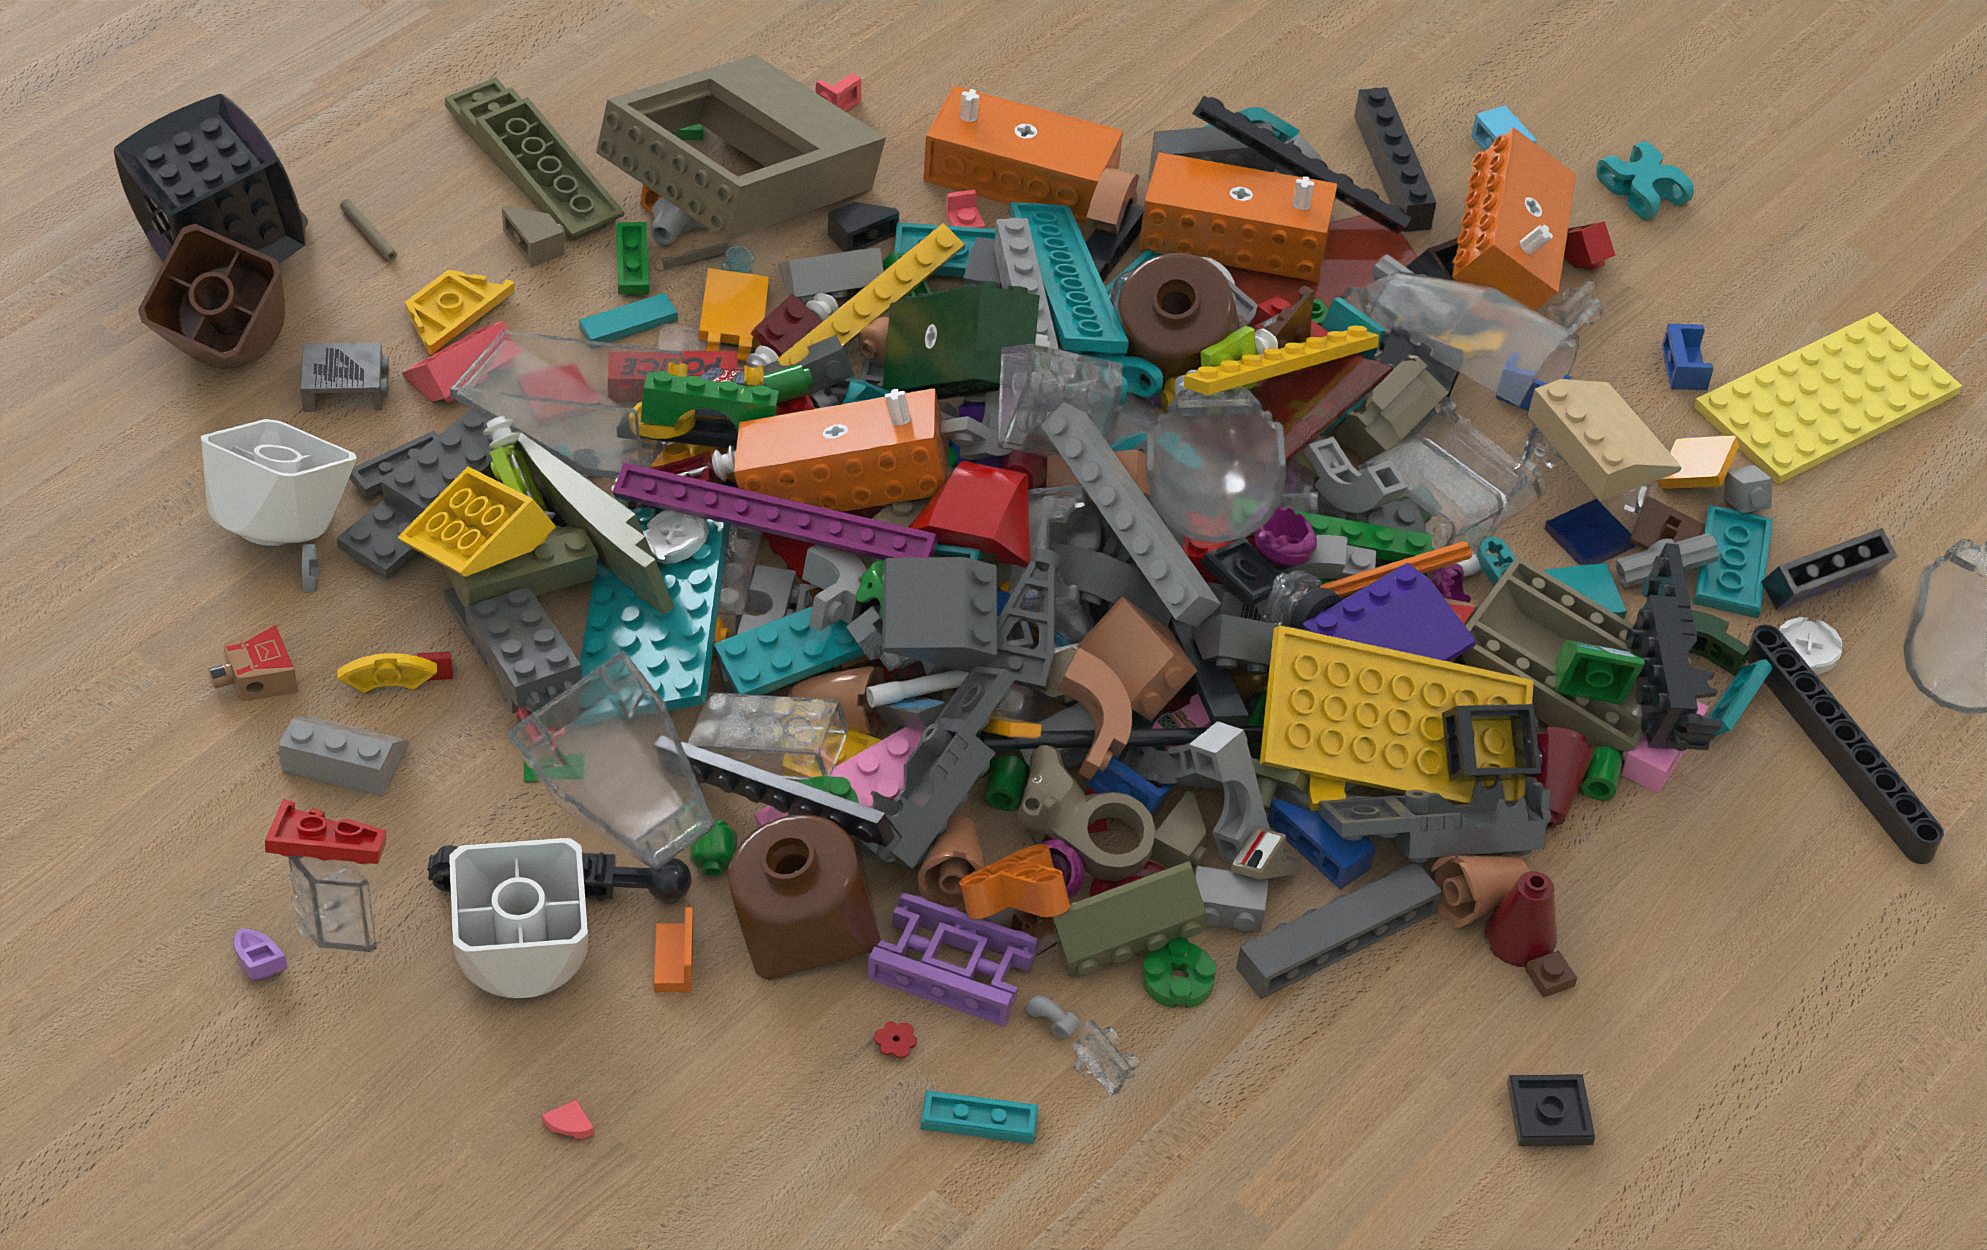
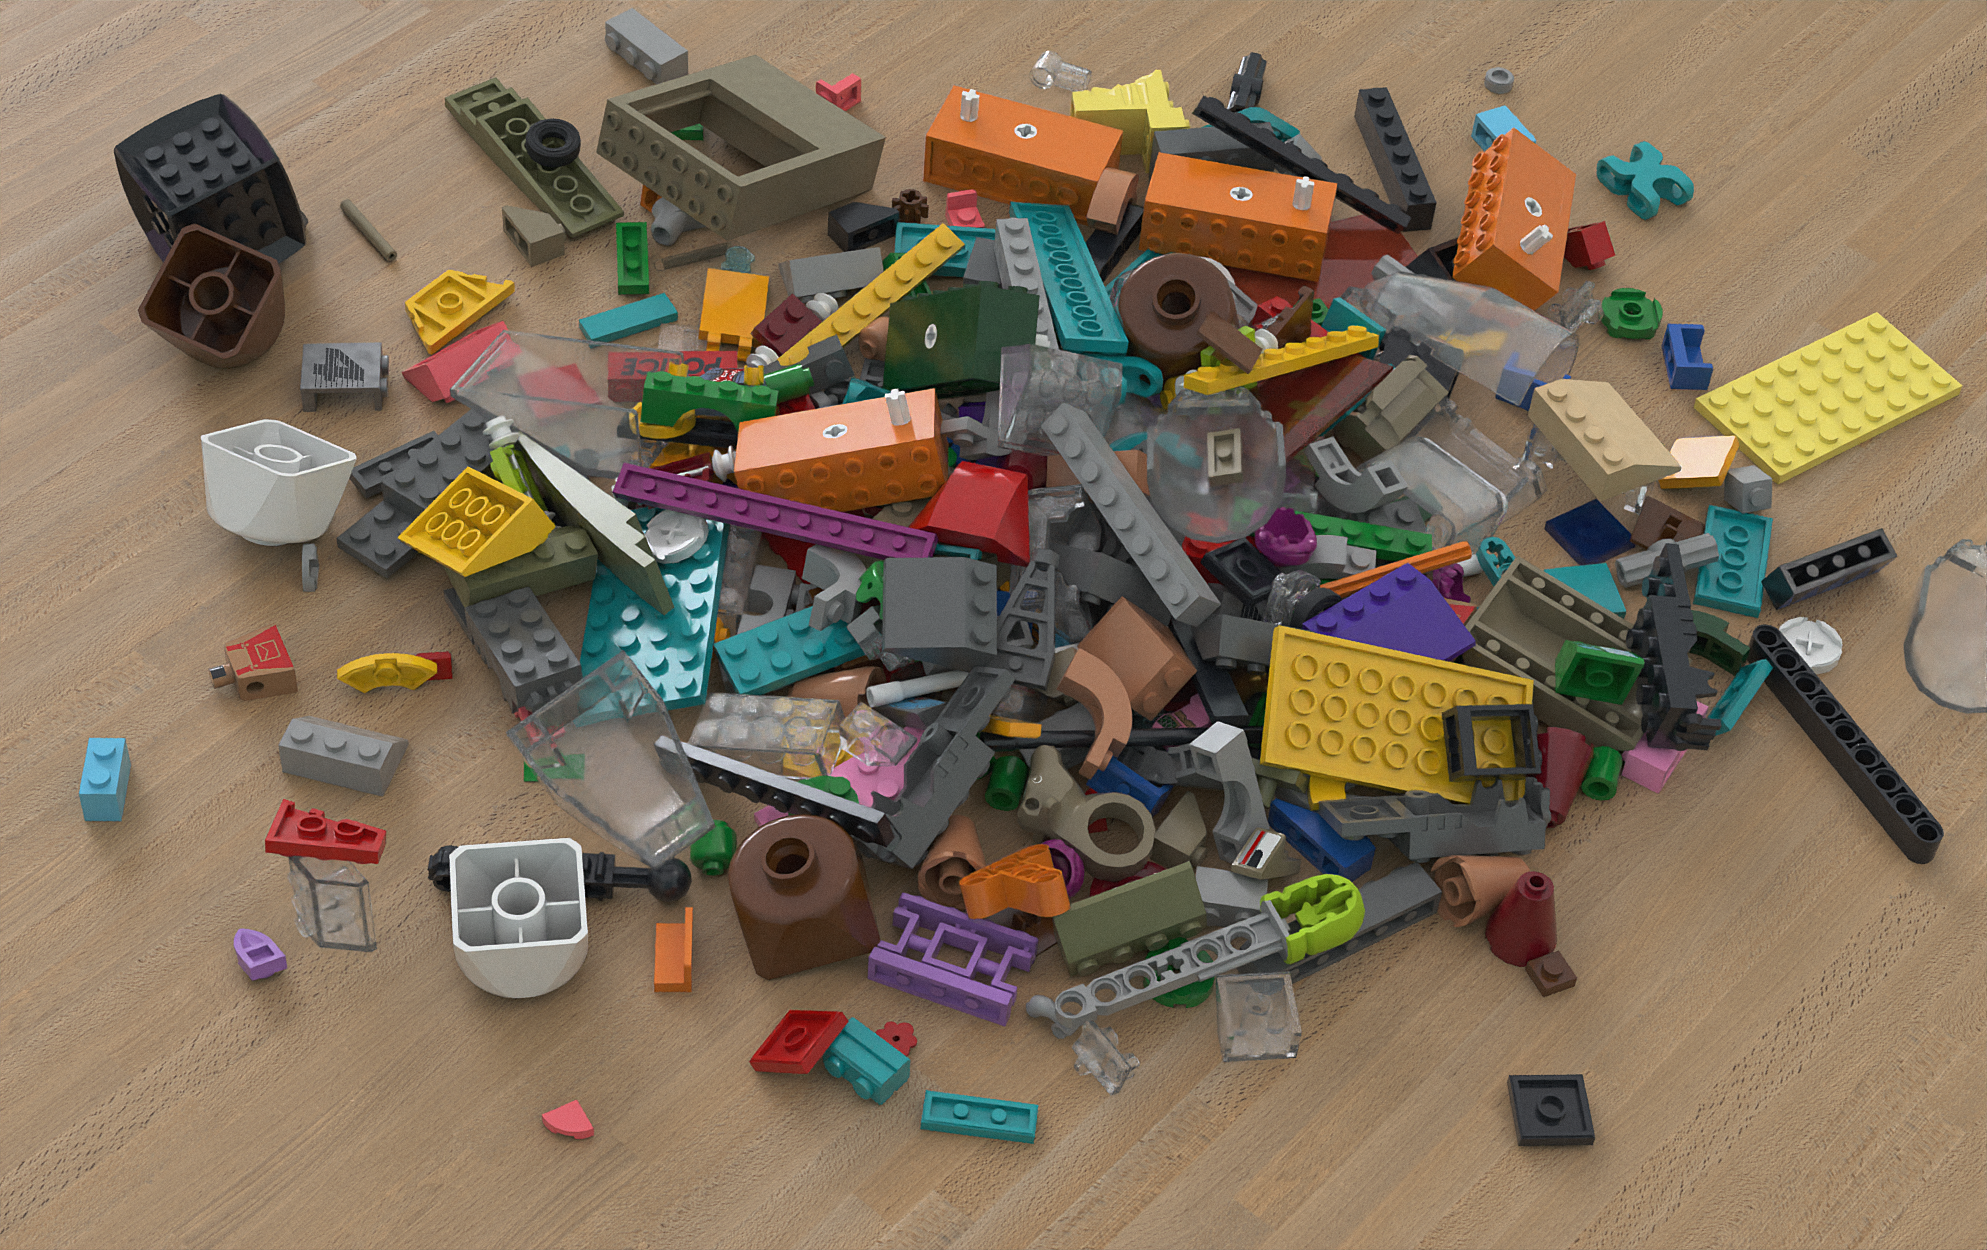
none -> medium azure brick [79,738,131,821]
none -> black tyre [526,118,581,167]
none -> light grey brick [605,8,688,84]
none -> red tile [749,1010,849,1074]
none -> teal brick [823,1017,911,1105]
none -> clear slope [839,702,917,766]
none -> reddish brown gear [892,189,929,224]
none -> clear piece [1029,51,1092,92]
none -> light grey piece [1055,874,1365,1028]
none -> light yellow brick [1070,70,1190,173]
none -> reddish brown piece [1196,310,1263,374]
none -> dark tan plate [1207,428,1244,487]
none -> clear slope [1216,971,1302,1062]
none -> black piece [1227,52,1267,113]
none -> light grey tile [1484,67,1514,94]
none -> green plate [1600,288,1663,339]

